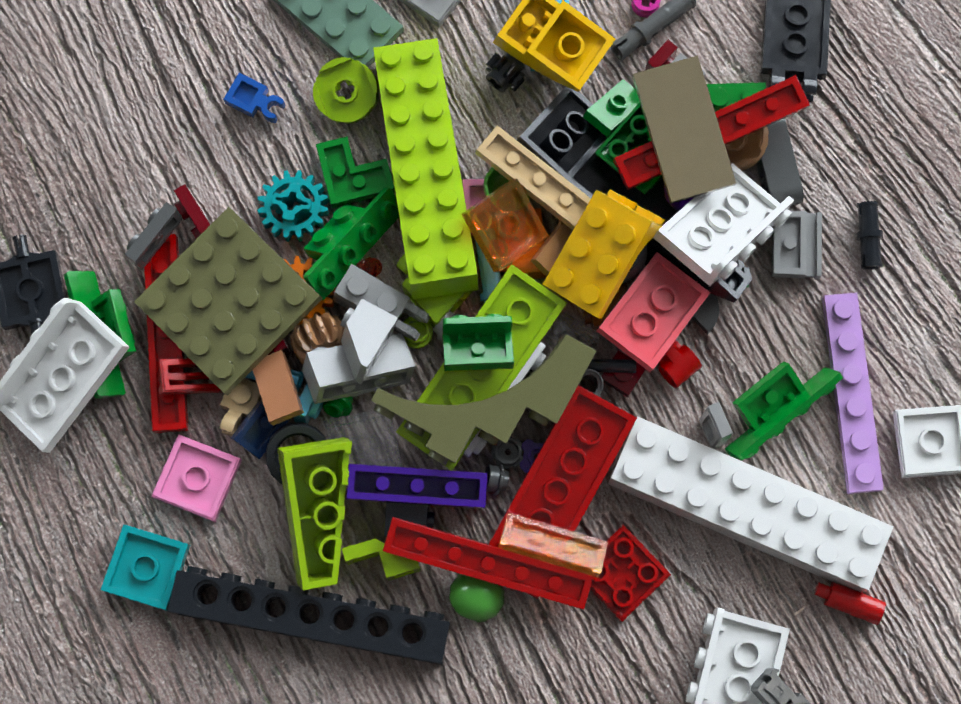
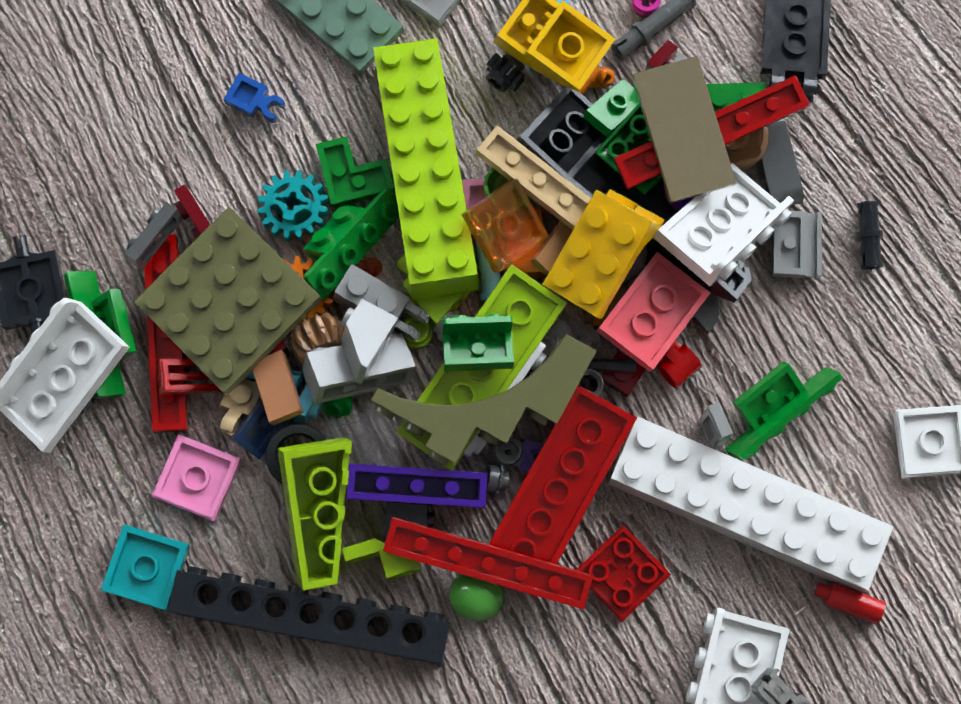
lime plate [313,57,379,124] -> none
clear orange plate [498,512,608,577] -> none
lavender plate [822,293,884,494] -> none
none -> orange arm [579,67,615,95]

